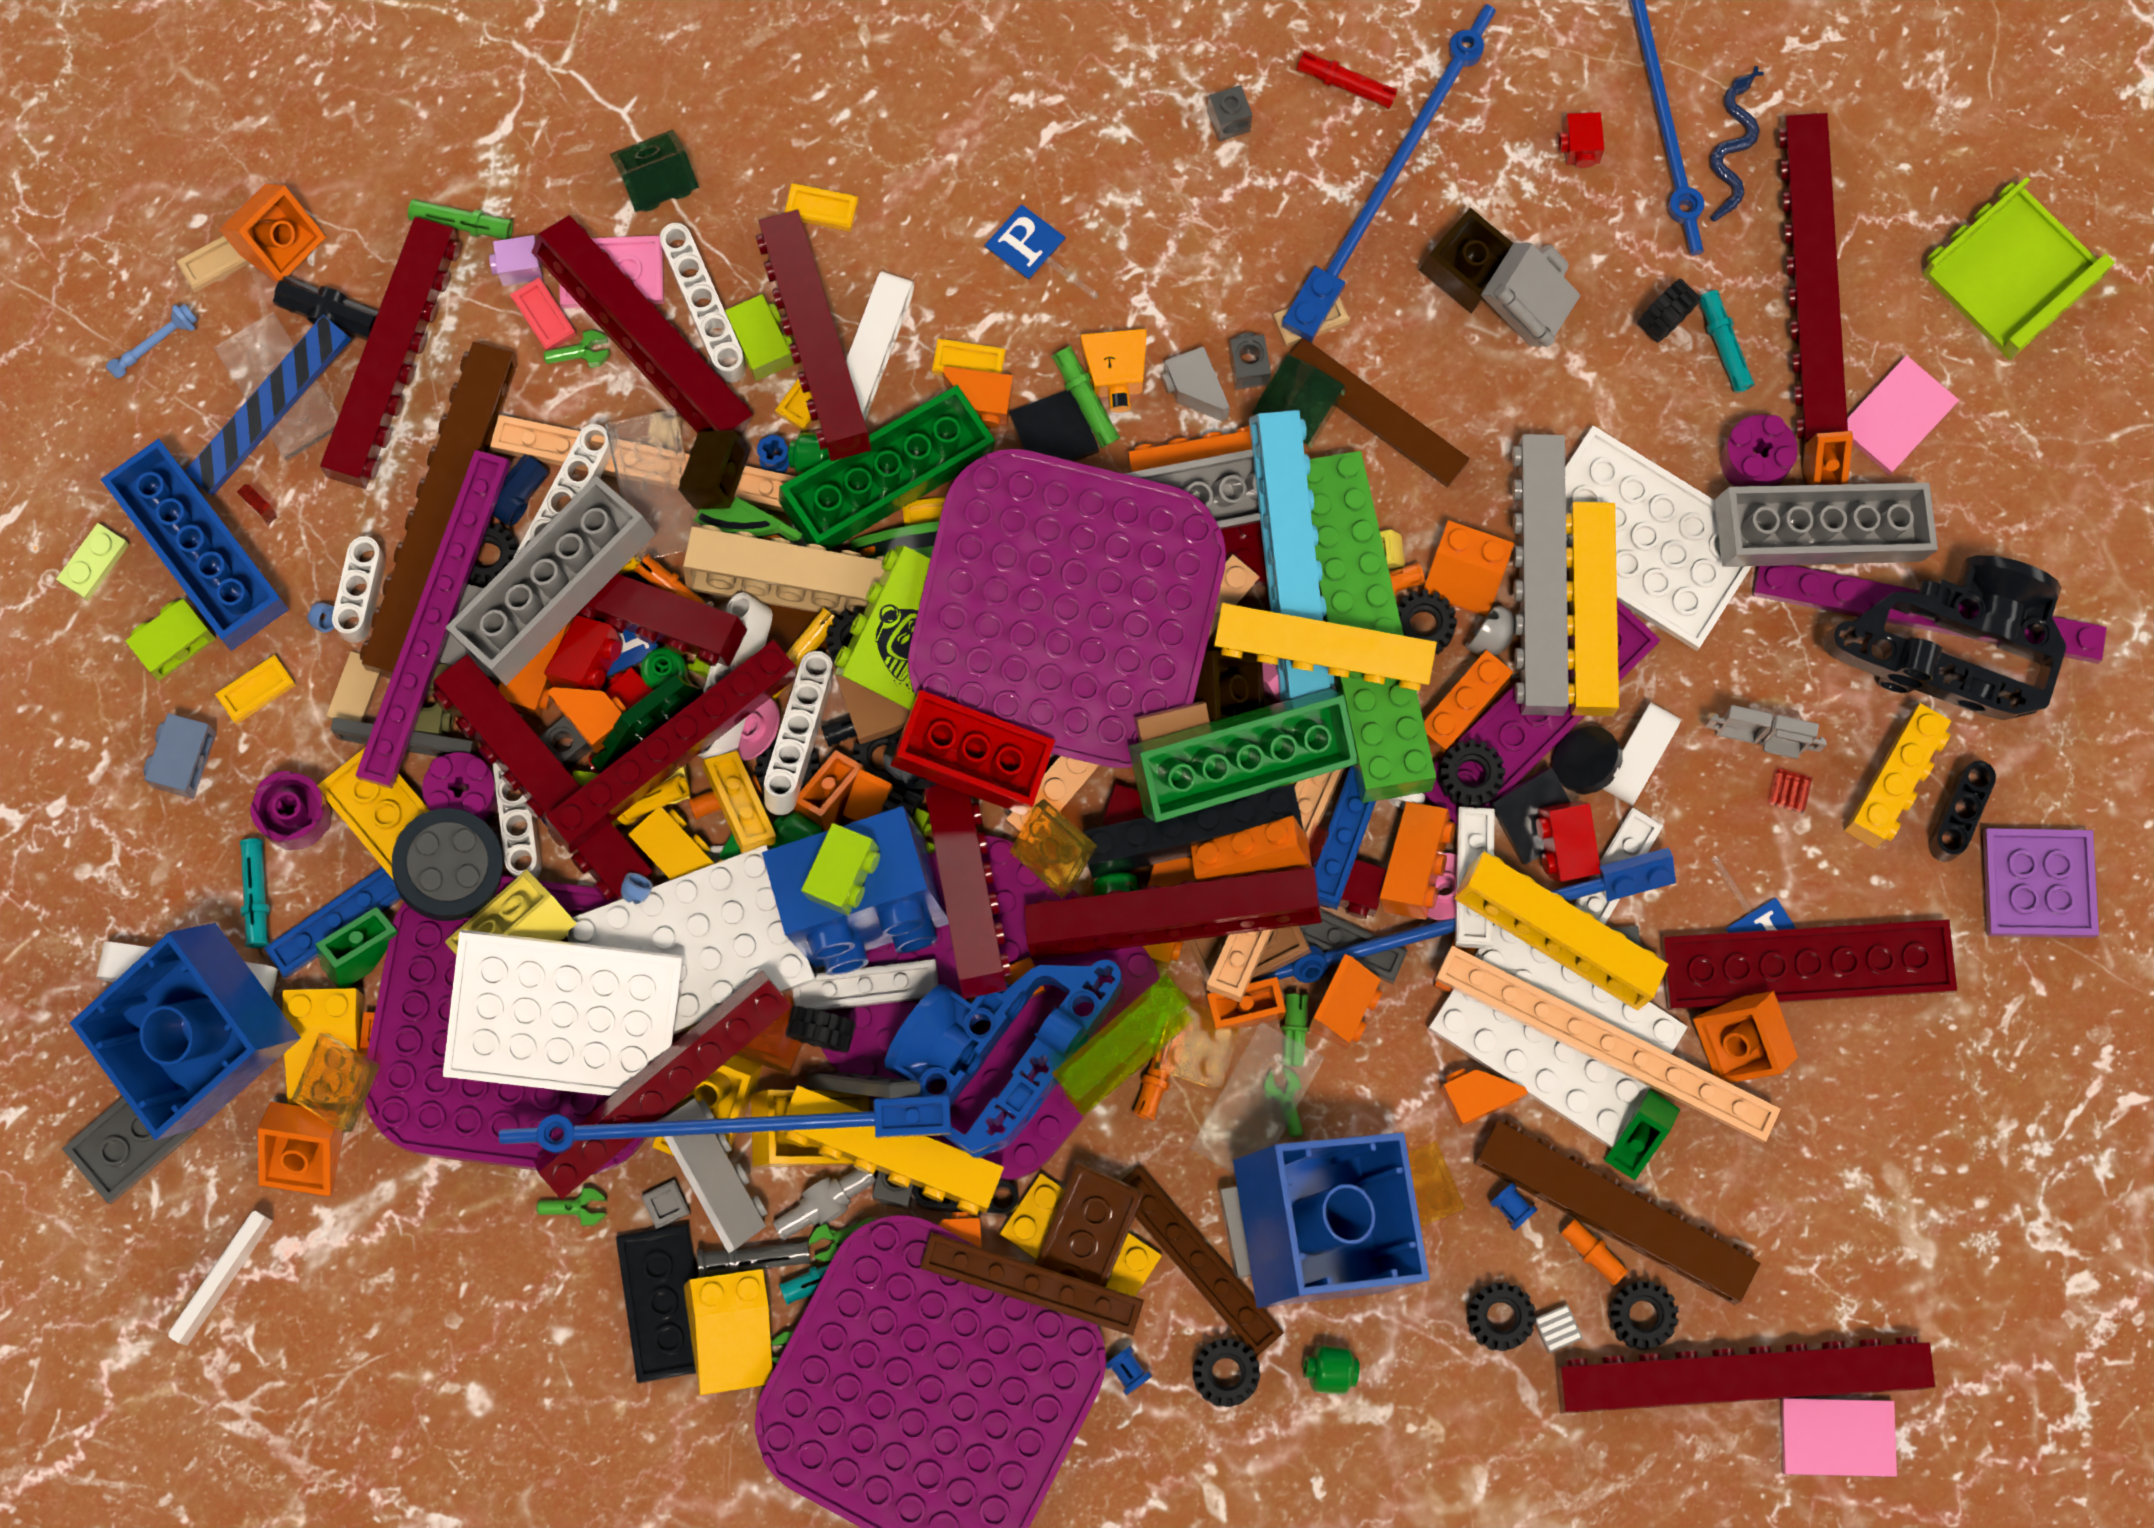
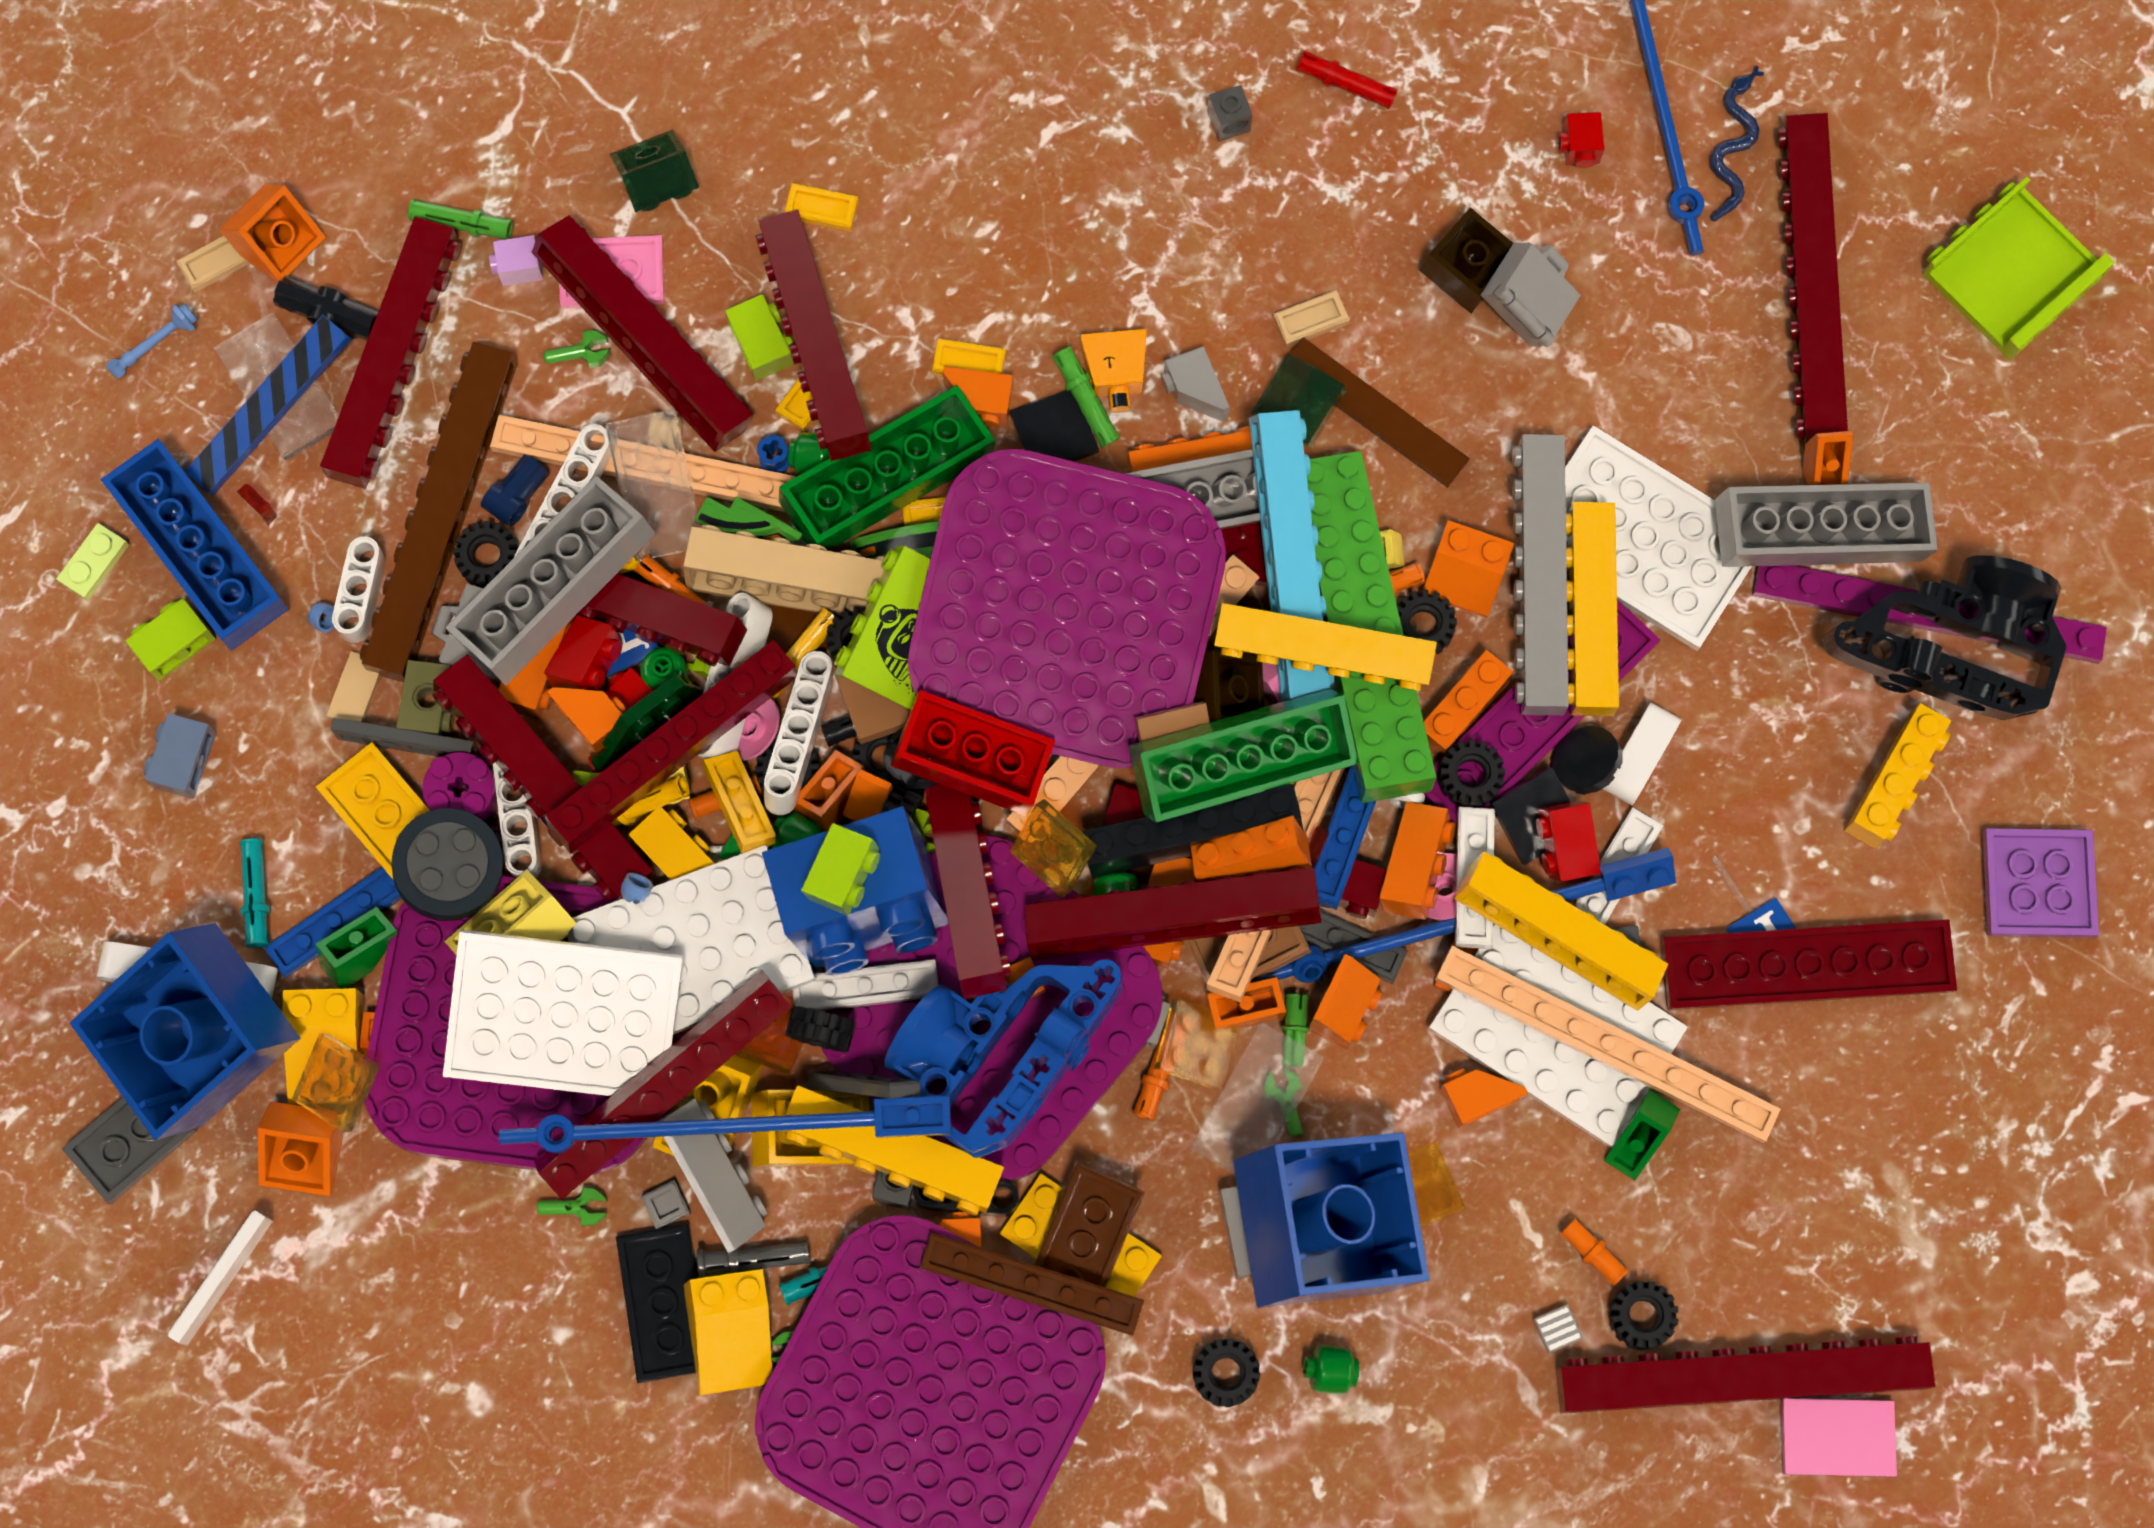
yellow tile [215,654,296,725] -> none
magenta brick [250,771,331,851] -> none
magenta plate [355,450,511,789] -> none
coral tile [510,277,577,351] -> none
dark grey brick [539,716,593,771] -> none
white beam [660,223,746,383] -> none
dark brown brick [678,430,750,509] -> none
light grey pin [773,1169,877,1240] -> none
bright green bar [808,1217,874,1263] -> none
white beam [846,271,915,421] -> none
blue piece [984,204,1098,299] -> none
clear neon green panel [1051,974,1194,1118] -> none
blue bush [1106,1346,1152,1396] -> none
reddish brown tile [1121,1165,1284,1357] -> none
dark grey brick [1228,333,1271,390] -> none
blue bar [1282,4,1496,343] -> none
light grey hair [1465,606,1514,656] -> none
black tyre [1466,1282,1536,1351] -> none
reddish brown brick [1474,1120,1761,1305] -> none
blue bush [1489,1182,1538,1231] -> none
black tyre [1637,279,1701,343] -> none
orange slope [1693,991,1798,1083] -> none
teal pin [1699,290,1755,393] -> none
light grey piece [1705,705,1827,759] -> none
magenta brick [1720,415,1798,487] -> none
clear red tile [1768,769,1813,814] -> none
bright pink tile [1847,355,1959,476] -> none
black beam [1928,761,1996,862] -> none

